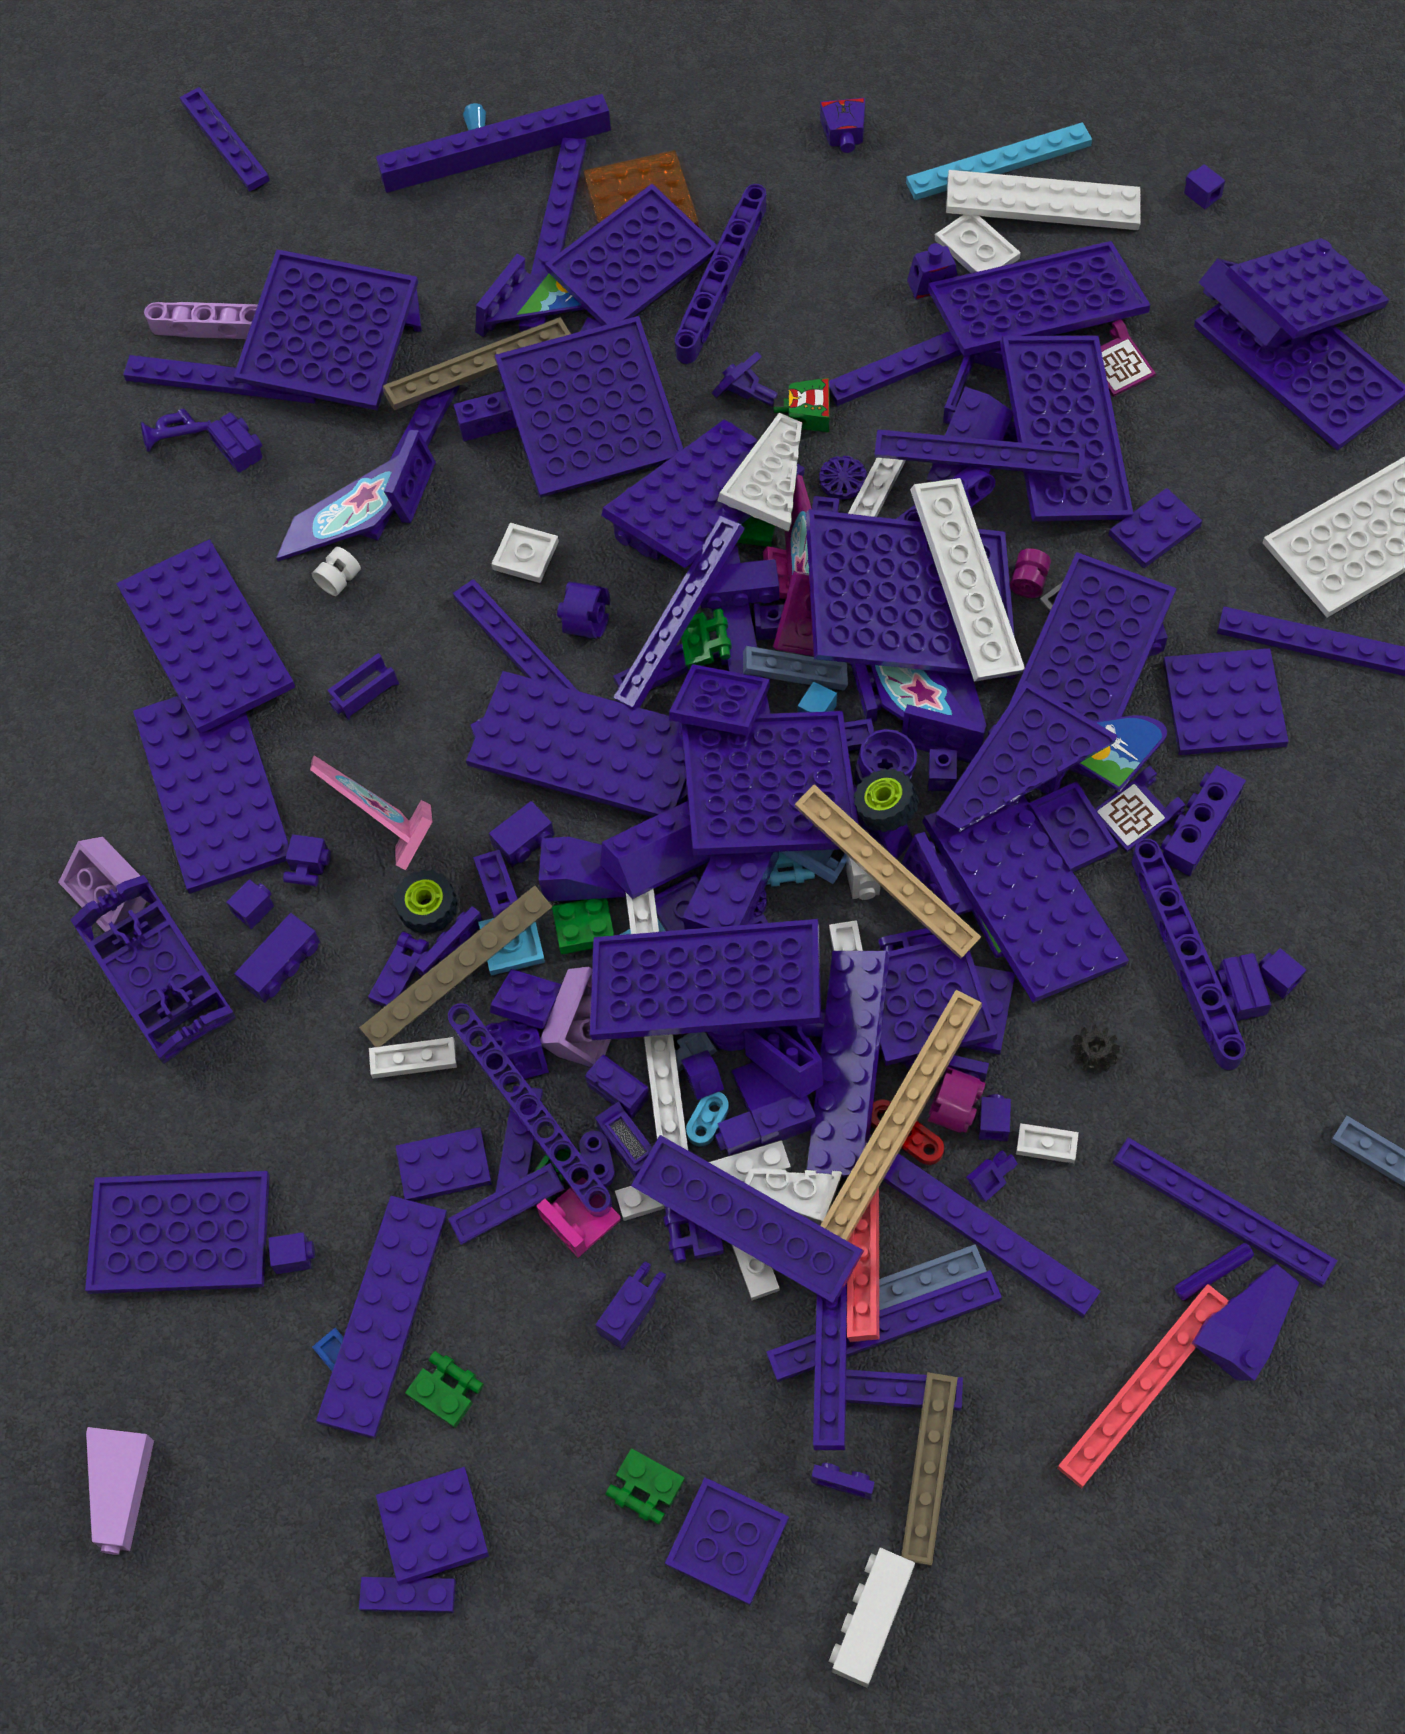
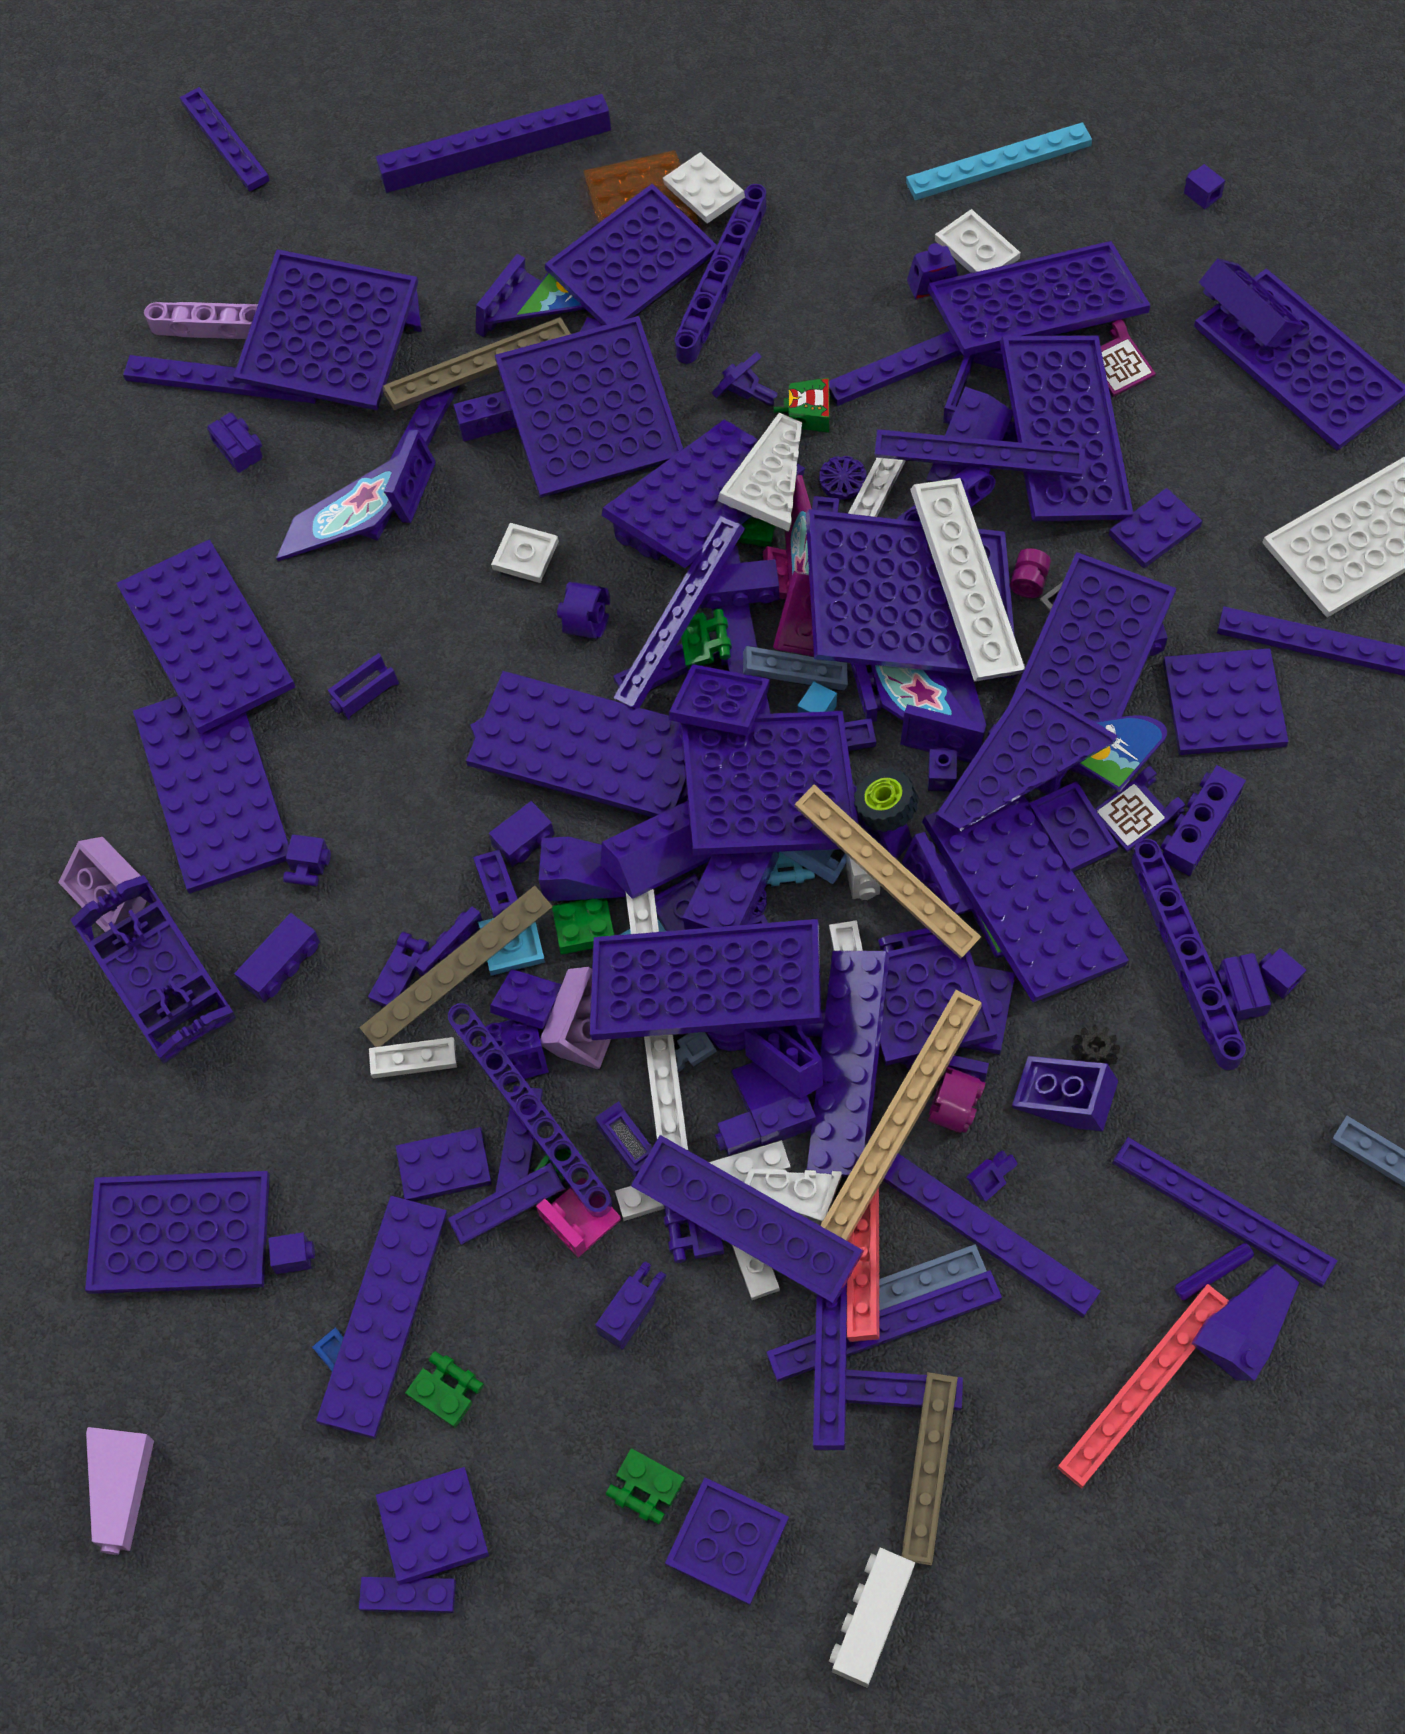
dark purple piece [140,409,211,452] -> none
dark purple brick [226,879,274,929] -> none
bright pink piece [310,756,432,870] -> none
white wheel [312,547,361,596] -> none
black wheel [394,870,458,934] -> none
dark purple plate [453,579,578,691] -> none
dark azure cone [463,103,486,131] -> none
dark purple plate [519,137,587,332] -> none
dark purple plate [579,1131,615,1188] -> none
dark purple brick [585,1054,650,1119] -> none
dark purple brick [681,1050,724,1100] -> none
medium azure plate [686,1092,729,1146] -> none
dark purple brick [754,604,784,640] -> none
dark purple plate [811,1463,875,1500] -> none
dark purple torso [820,98,865,153] -> none
dark purple wheel [854,729,917,786] -> none
red plate [871,1099,944,1165] -> none
white plate [946,170,1140,230] -> none
dark purple brick [978,1094,1011,1141] -> none
white plate [1016,1123,1079,1163] -> none
dark purple plate [1225,238,1389,339] -> none
none -> white plate [663,152,745,223]
none -> dark purple slope [1012,1056,1118,1132]

